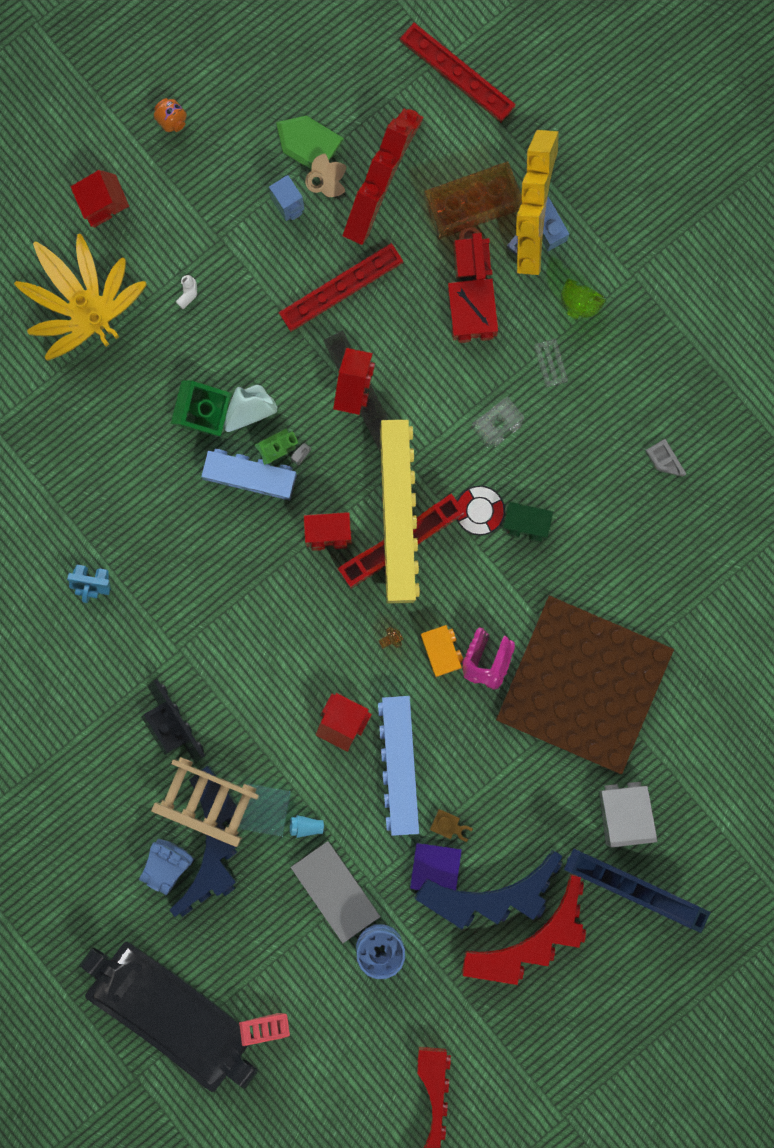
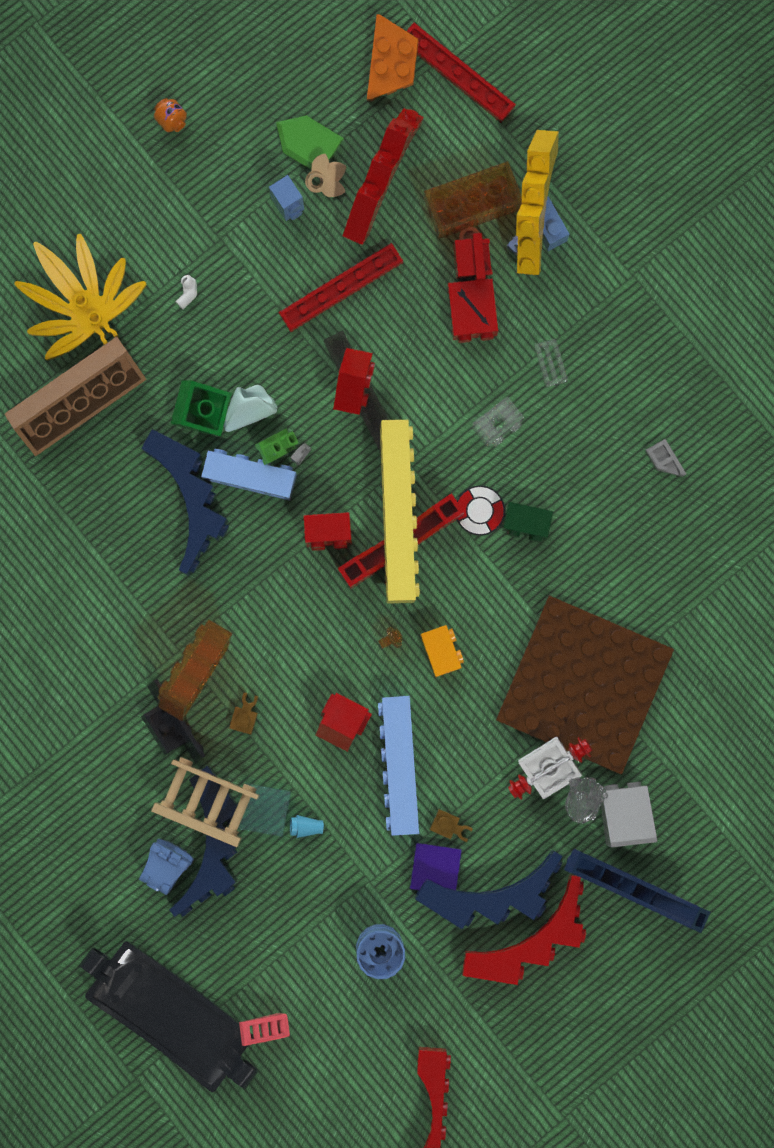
dark azure hips [67,565,111,603] -> none
red plate [70,170,129,228] -> none
light grey tile [290,841,380,943] -> none
dark pink piece [463,627,515,690] -> none
clear neon green cylinder [561,278,607,320] -> none
none -> medium nougat brick [5,337,147,456]
none -> dark blue arch [141,429,229,576]
none -> clear orange brick [158,620,232,721]
none -> pearl gold plate [229,693,258,735]
none -> orange wing [367,14,419,101]
none -> white plate [508,736,593,800]
none -> clear piece [565,777,608,824]

